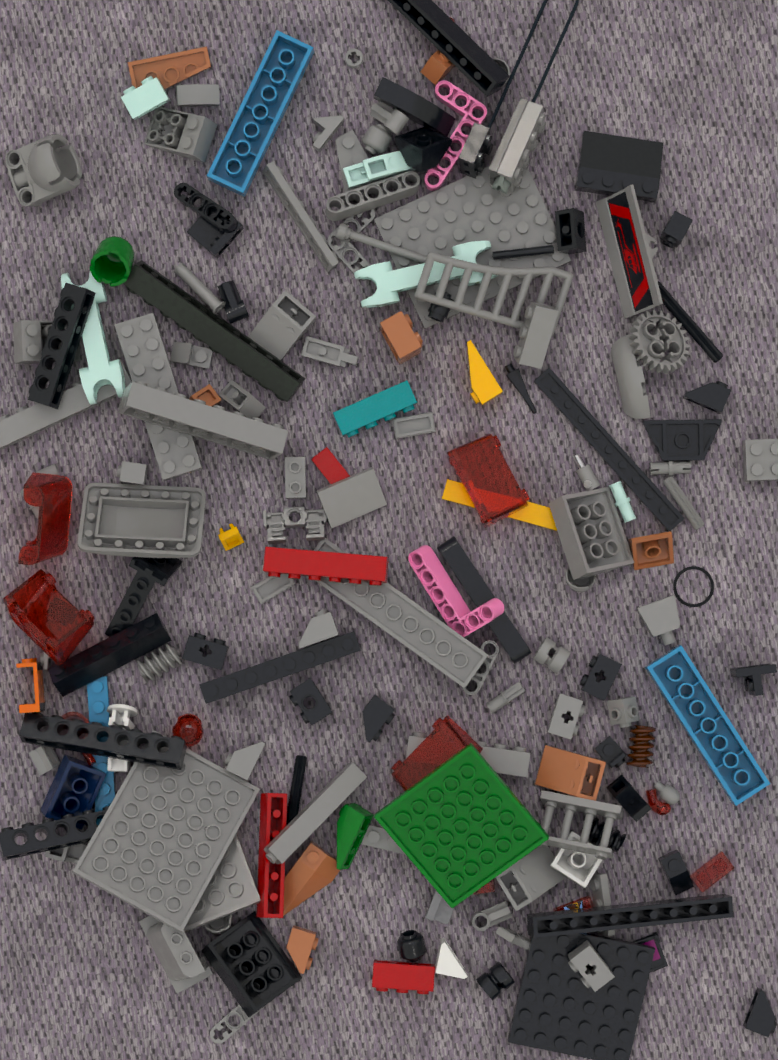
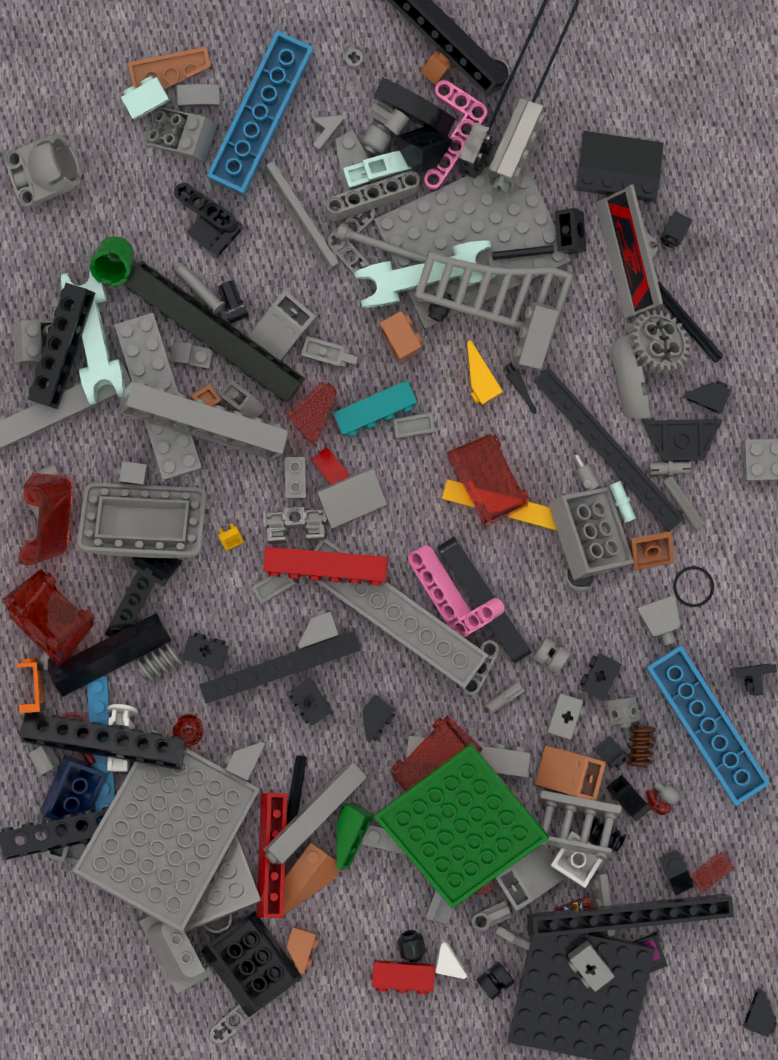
none -> clear red slope [286,381,337,446]

